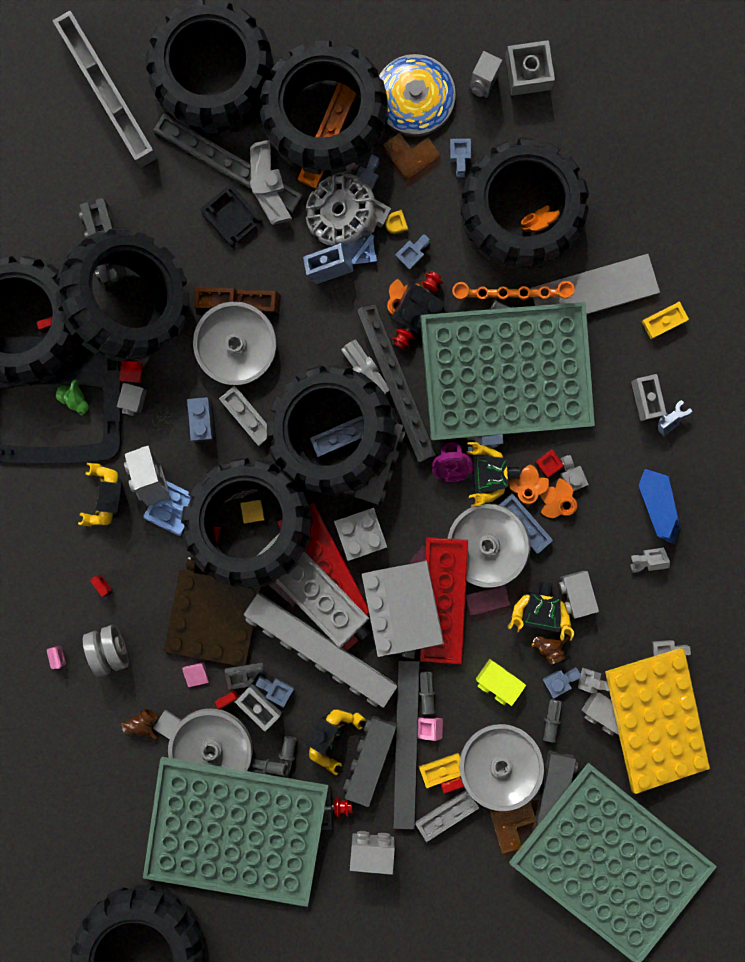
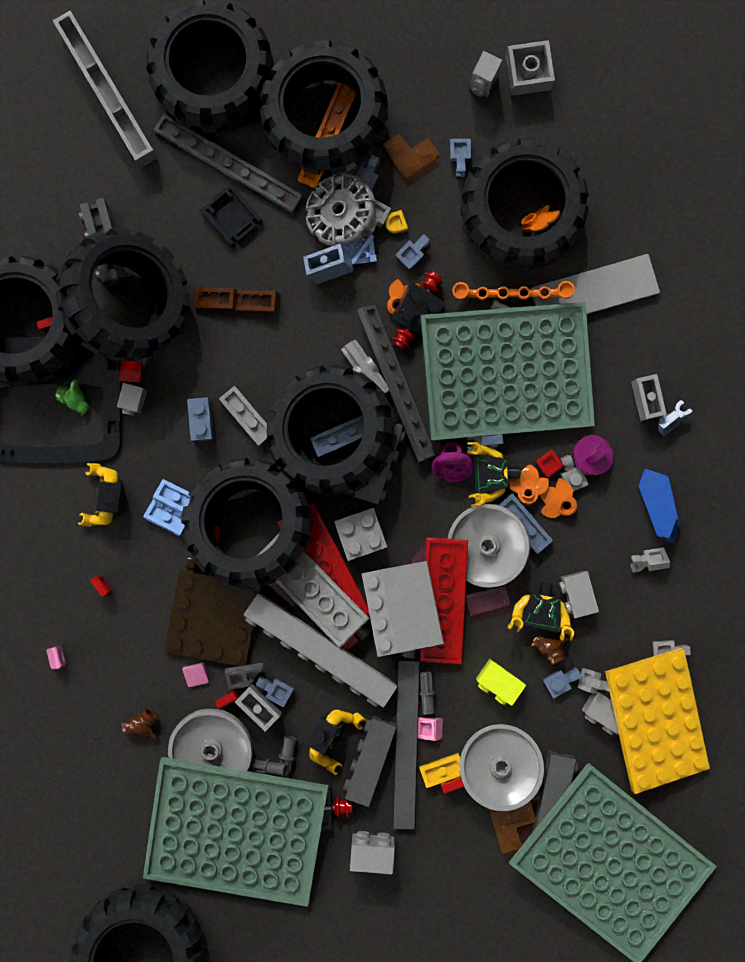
light grey wheel [83,624,129,678] -> none
brick [124,446,171,506] -> none
light grey tile [153,710,181,739] -> none
light grey dish [193,302,277,385] -> none
yellow tile [241,500,265,524] -> none
light grey plate [250,140,292,225] -> none
dish [379,54,455,137] -> none
light grey plate [415,790,479,842] -> none
dark grey axle [543,699,562,742] -> none
yellow plate [641,302,689,339] -> none
none -> magenta tile [573,435,613,476]

